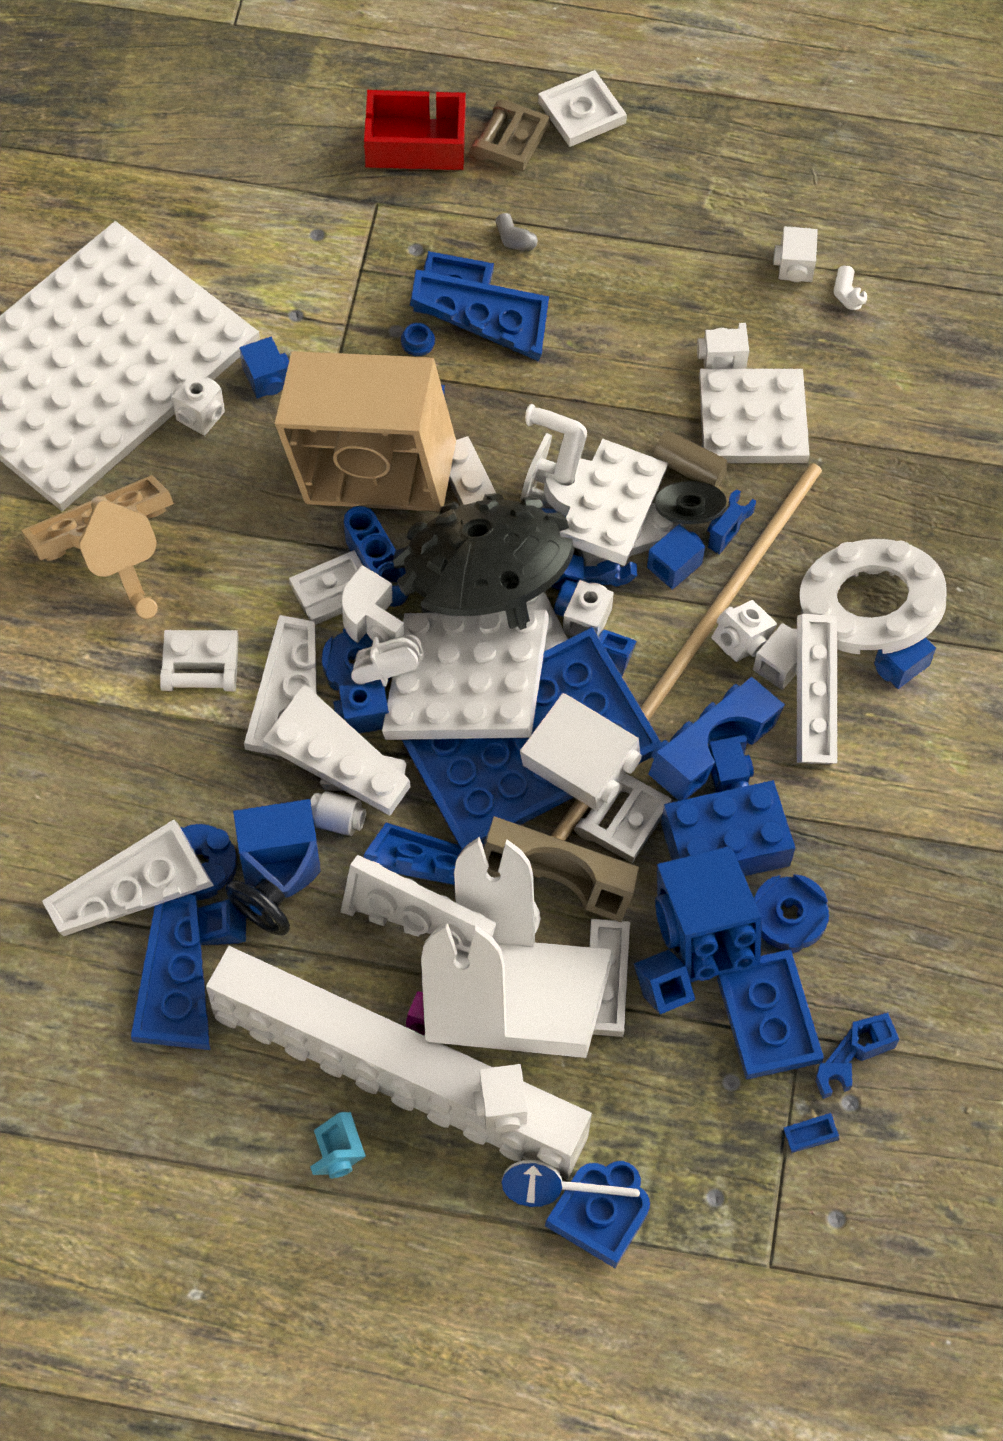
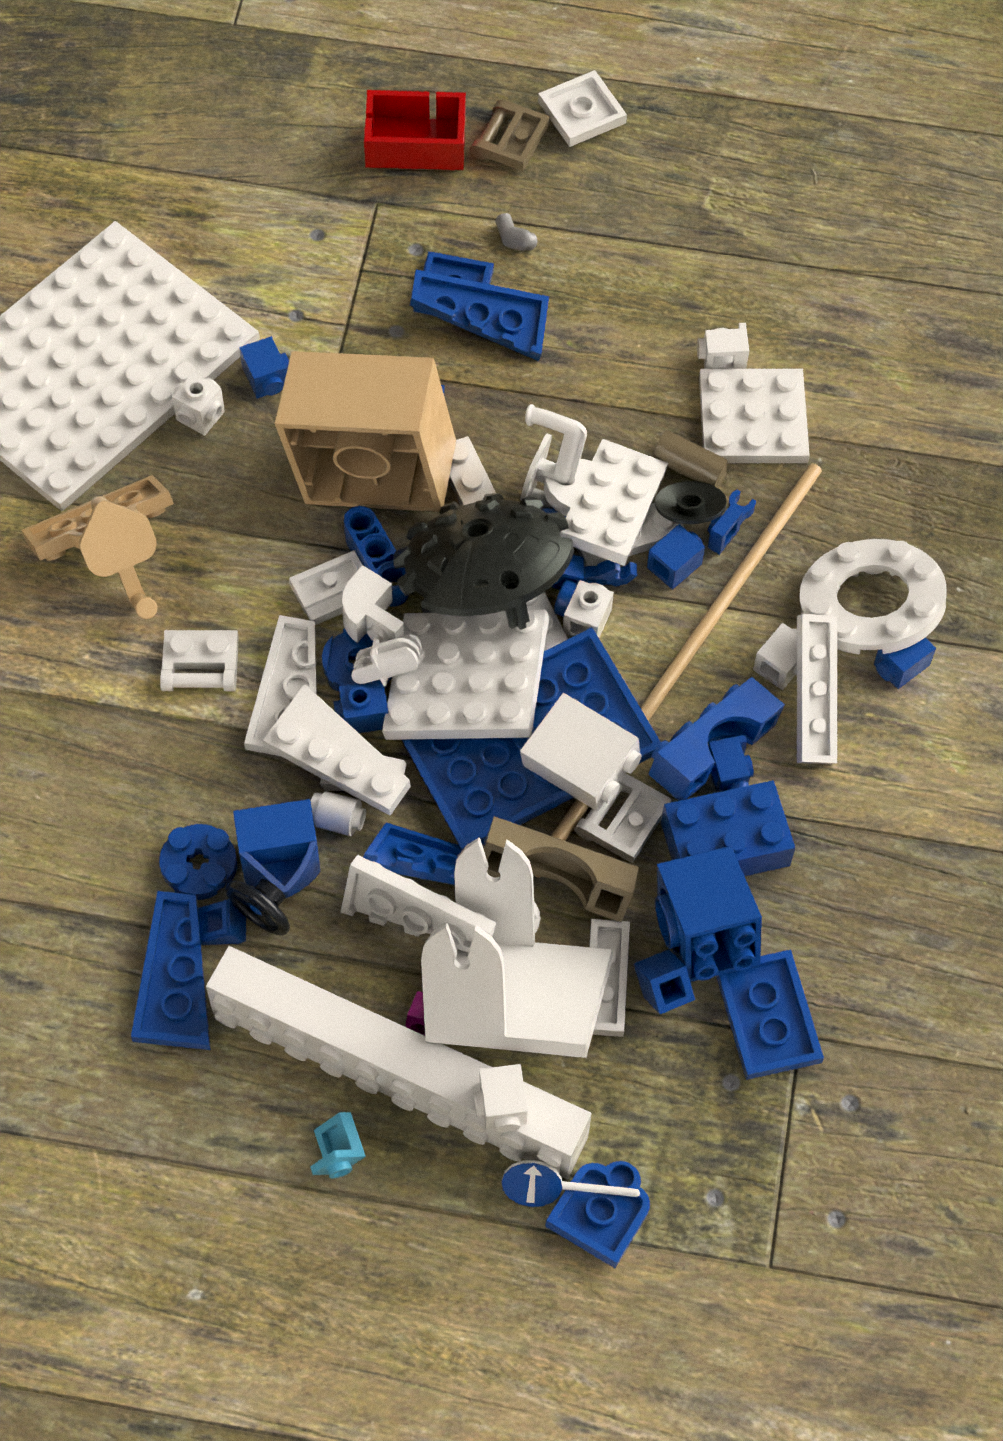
white wing [42,820,214,936] -> none
blue plate [401,323,435,356] -> none
blue slope [598,629,637,676] -> none
white brick [711,600,777,662] -> none
blue plate [754,874,829,953] -> none
white brick [773,226,818,282] -> none
blue piece [783,1113,839,1153] -> none
blue piece [815,1013,899,1099] -> none
white arm [833,266,867,310] -> none

